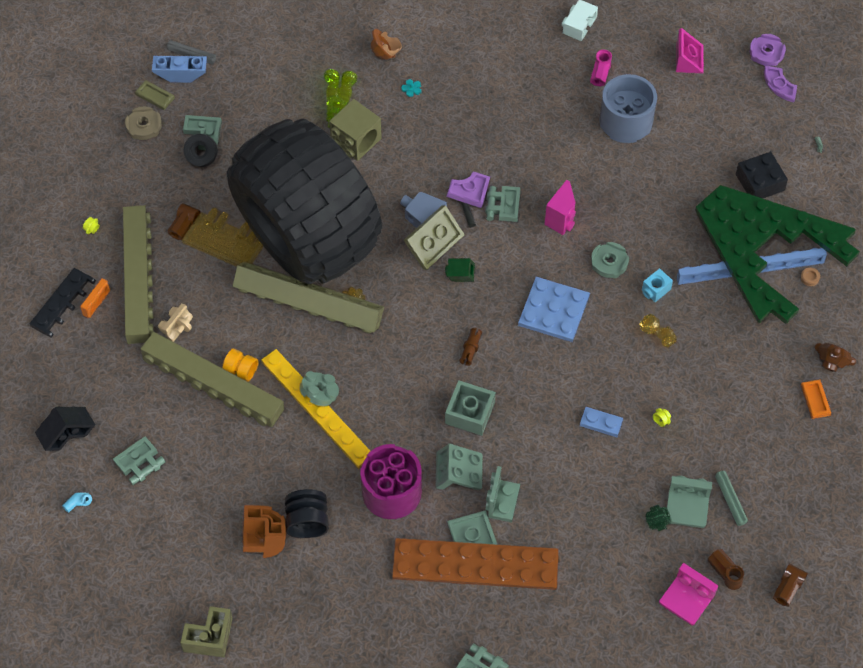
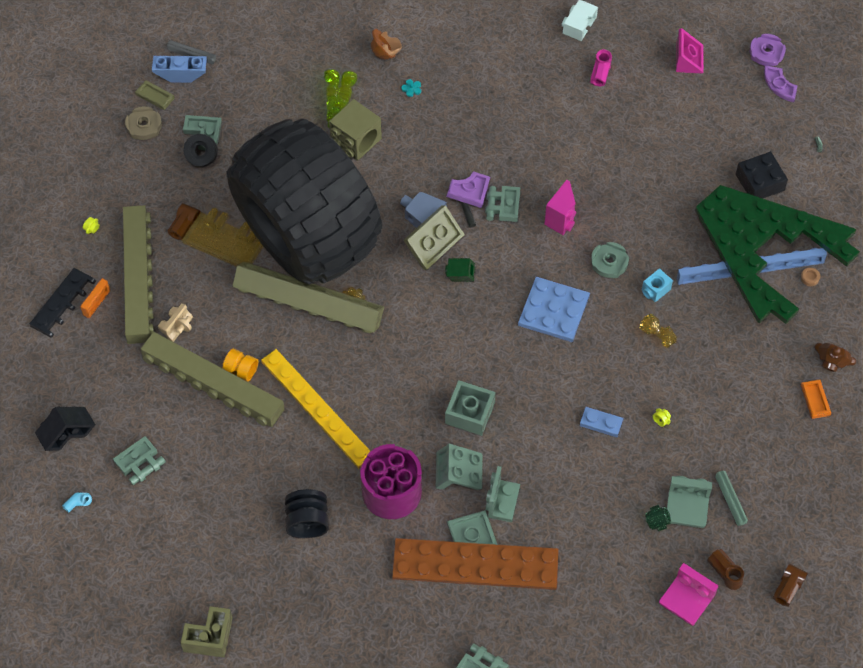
dark orange brick [242,505,286,558] -> none
sand green plate [300,371,339,406] -> none
reddish brown pin [460,328,482,366] -> none
sand blue brick [599,74,657,143] -> none

